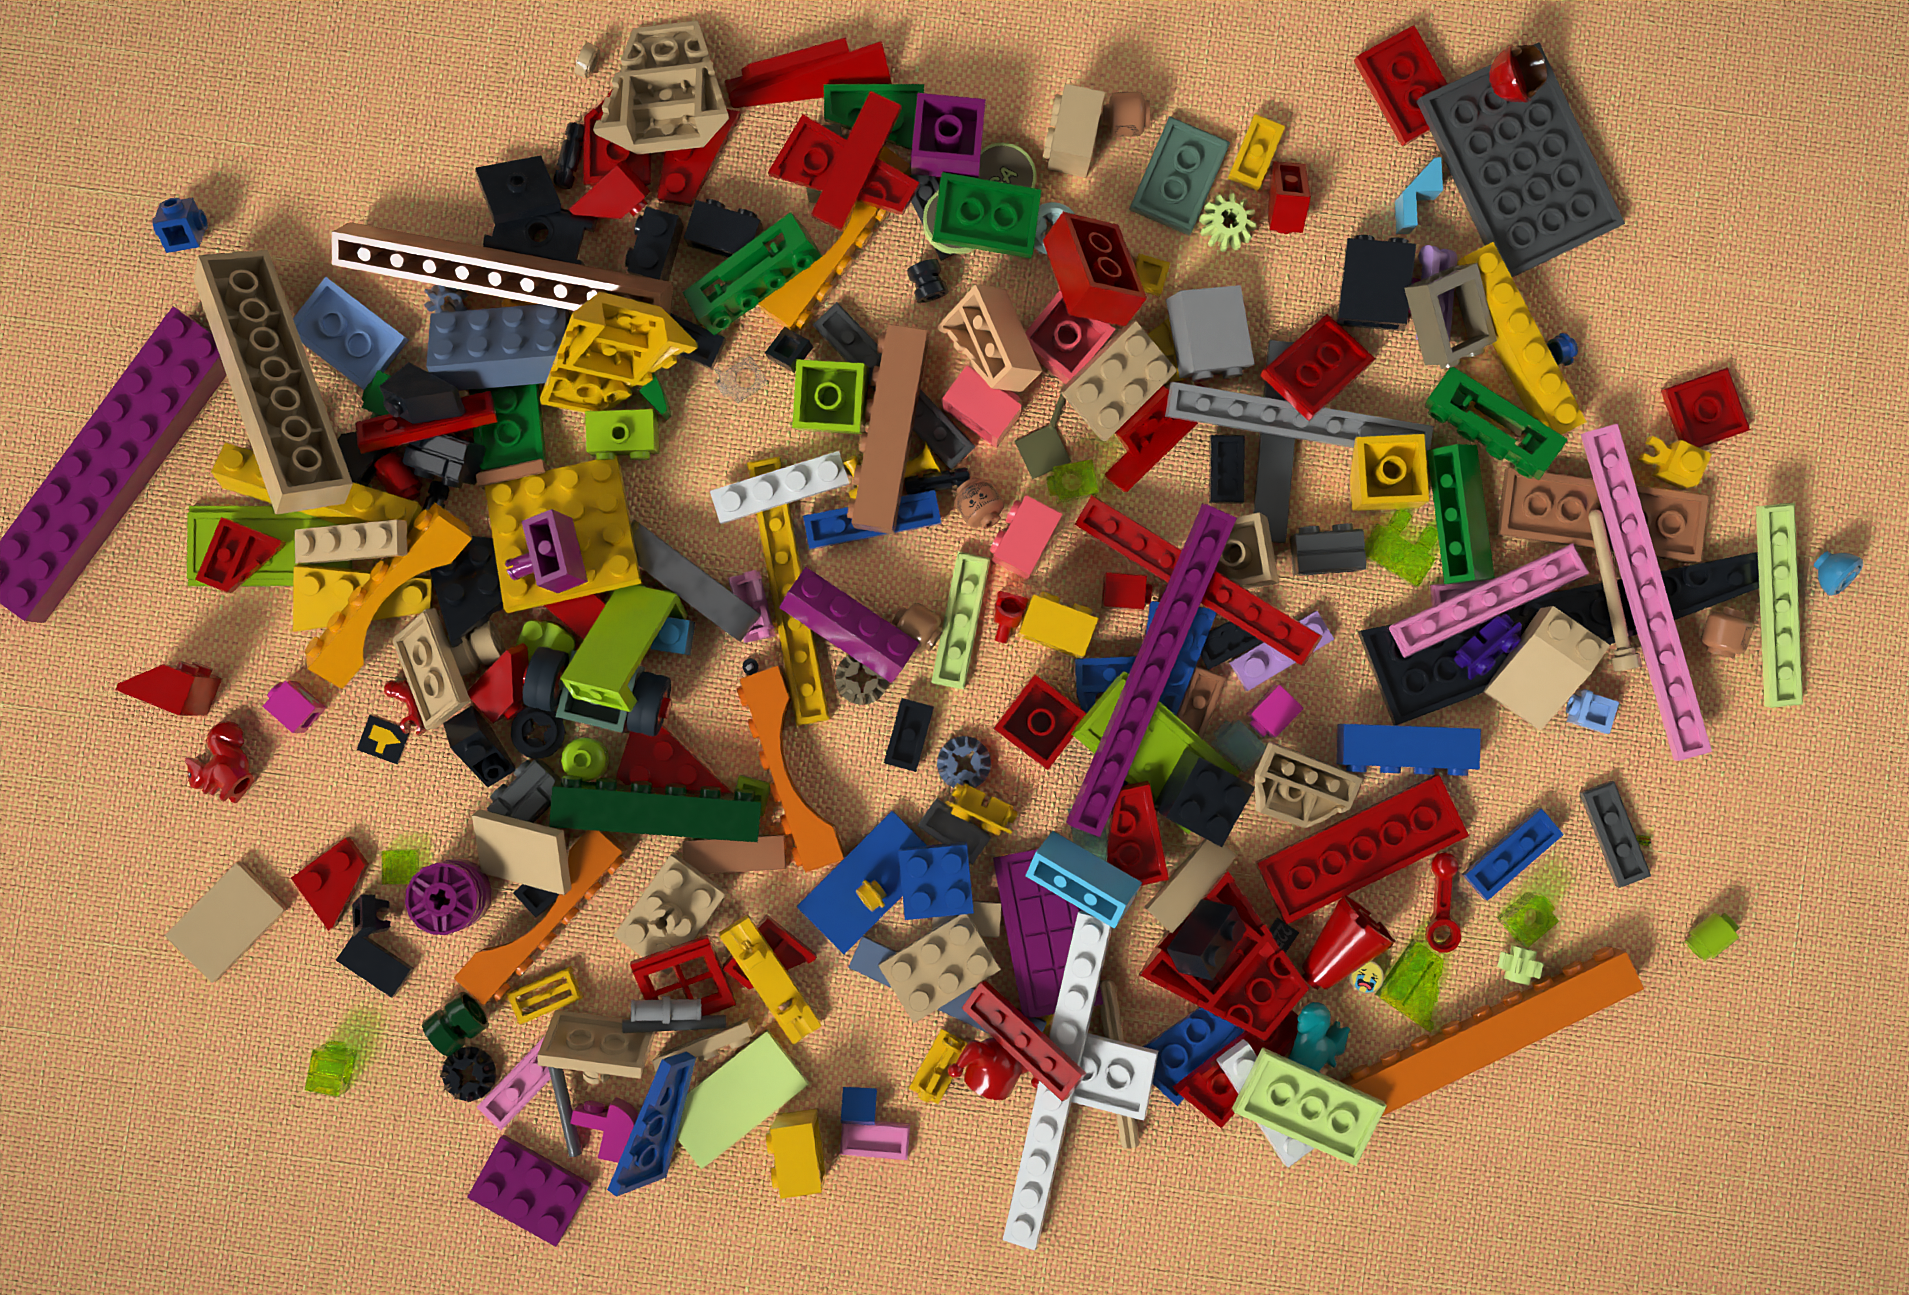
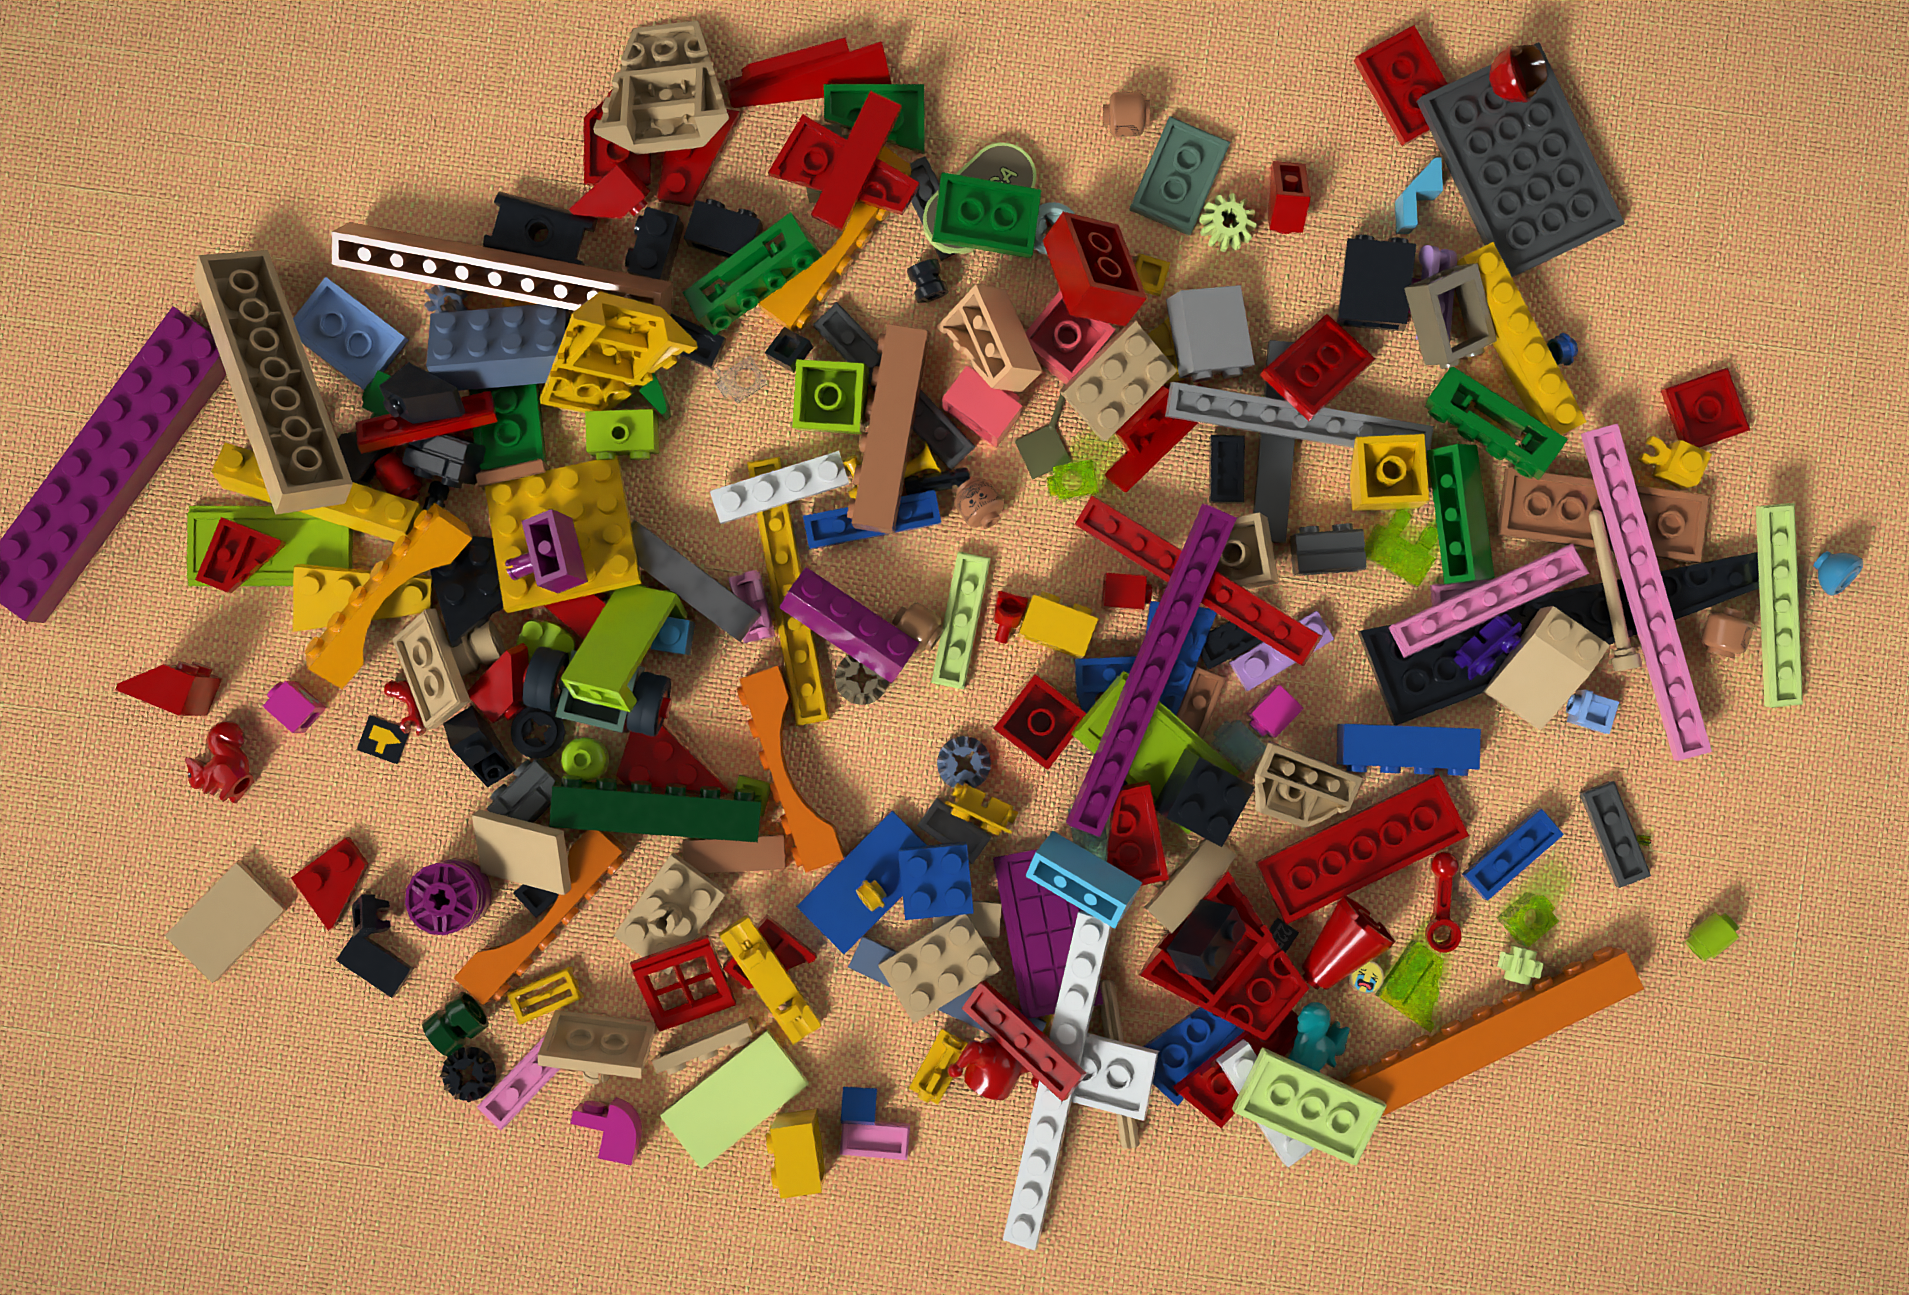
blue brick [152,197,208,253] -> none
tan plate [295,520,407,564] -> none
clear neon green brick [304,1040,357,1097] -> none
clear neon green tile [381,849,419,885] -> none
magenta plate [467,1134,592,1247] -> none
black plate [475,155,561,224] -> none
dark grey bar [548,1067,582,1157] -> none
black axle [553,122,585,189] -> none
tan tile [574,42,600,79] -> none
blue wing [607,1051,696,1197] -> none
dark grey bar [622,1015,726,1033] -> none
light grey pin [631,996,701,1024] -> none
black piece [742,658,759,675] -> none
black plate [884,698,934,772] -> none
magenta brick [911,93,986,178] -> none
coral brick [990,495,1062,580] -> none
tan brick [1043,83,1105,178] -> none
yellow plate [1227,114,1285,191] -> none

